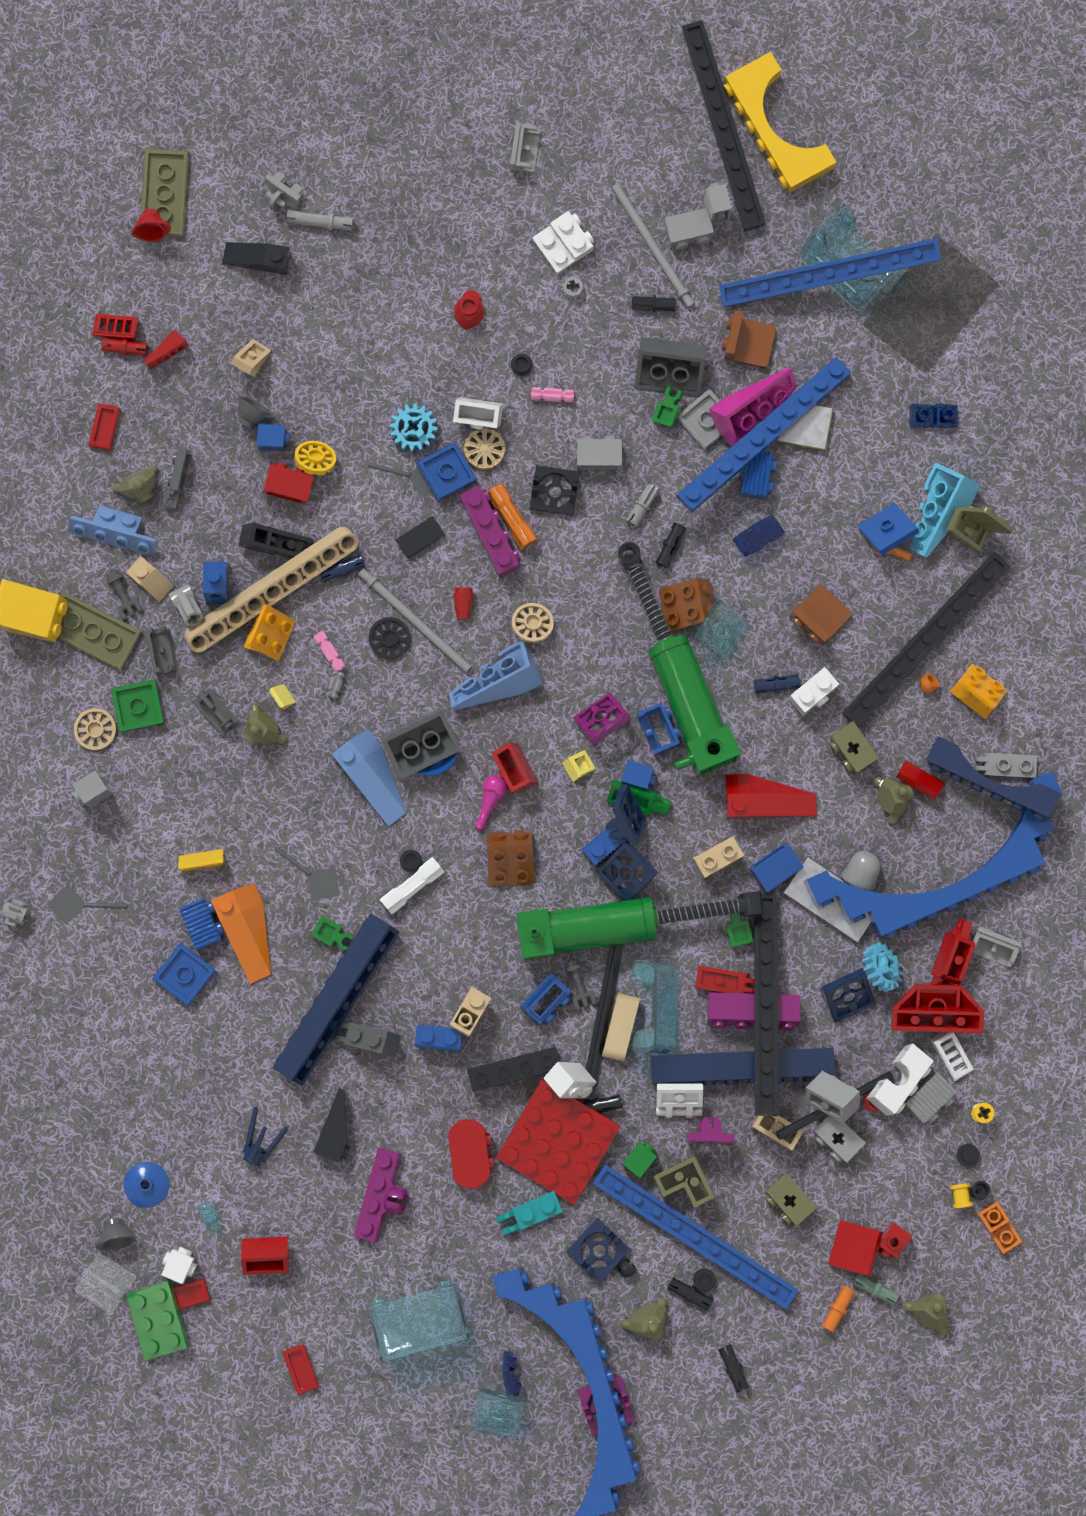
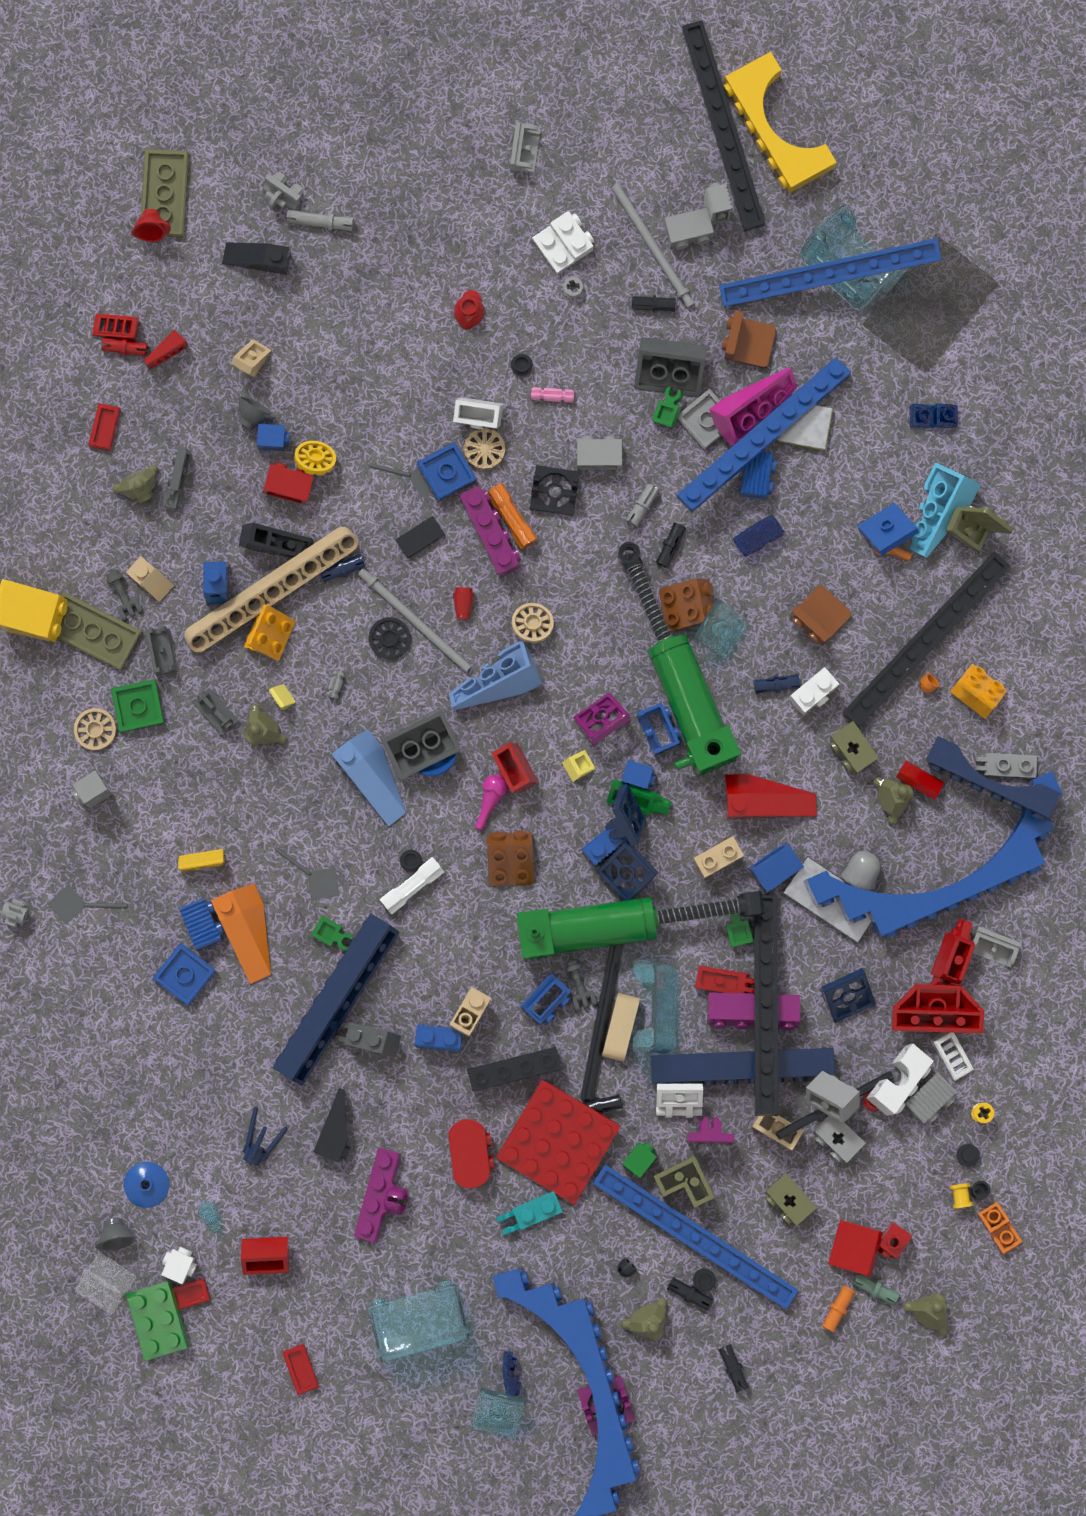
medium blue bracket [69,506,157,556] -> none
light grey piece [169,584,204,627] -> none
bright pink axle [314,631,345,672] -> none
medium azure gear [389,403,438,453] -> none
white brick [544,1062,597,1099] -> none
dark blue piece [566,1218,631,1283] -> none
medium azure gear [862,942,903,992] -> none

